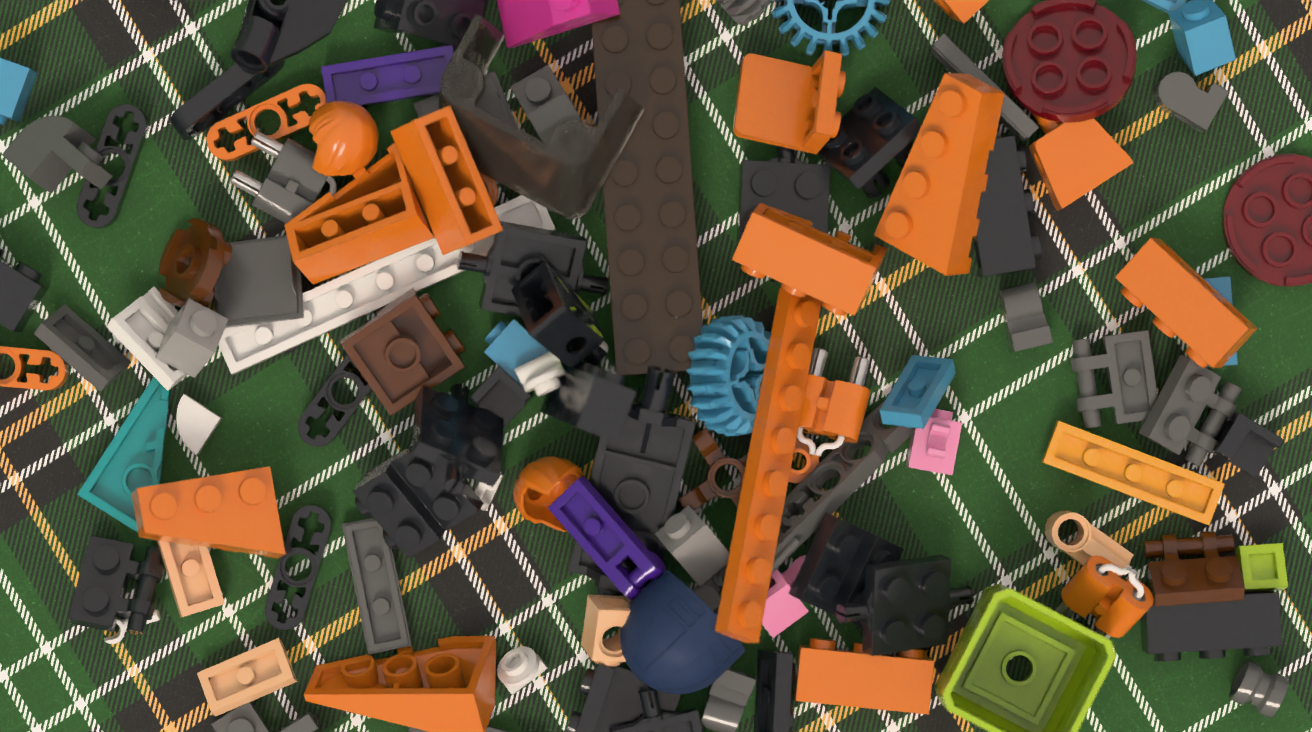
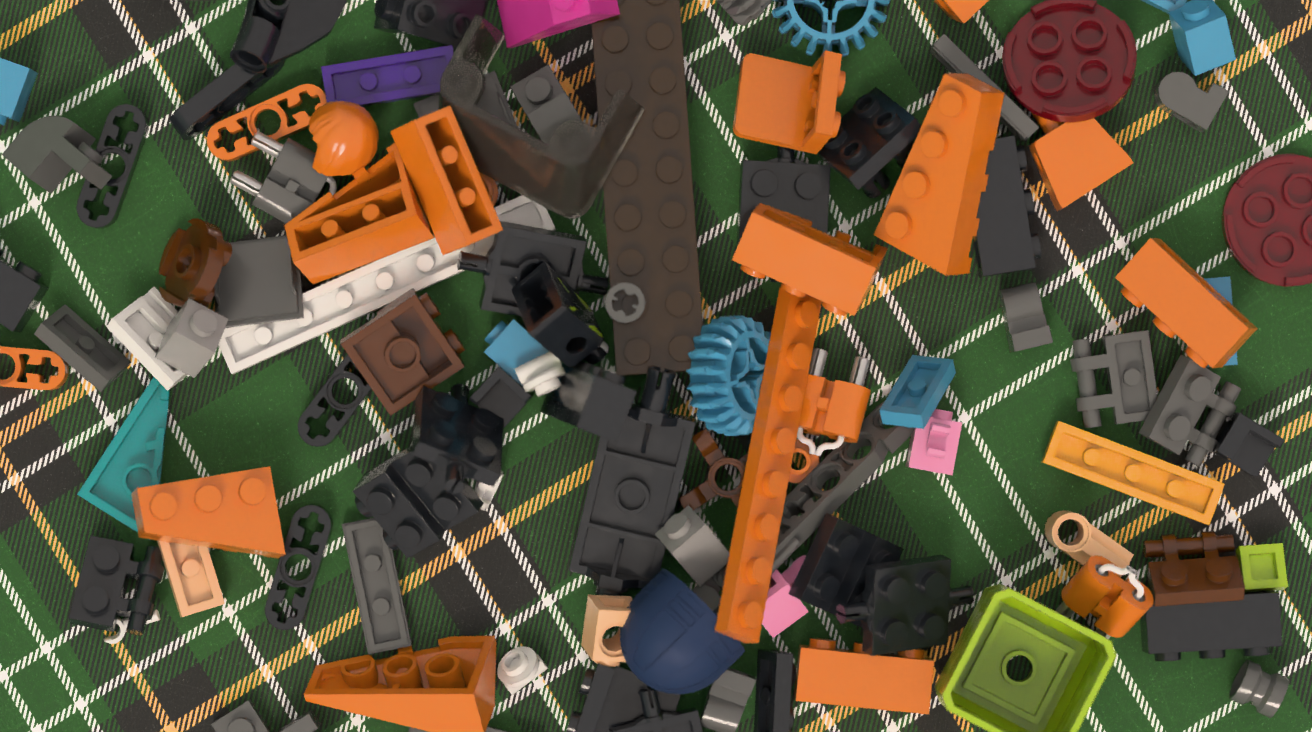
white tile [176,394,222,455] -> none
light nougat plate [197,638,297,716] -> none
orange hair [513,456,585,532] -> none
dark purple plate [548,476,666,600] -> none
none -> dark grey bush [605,282,645,323]

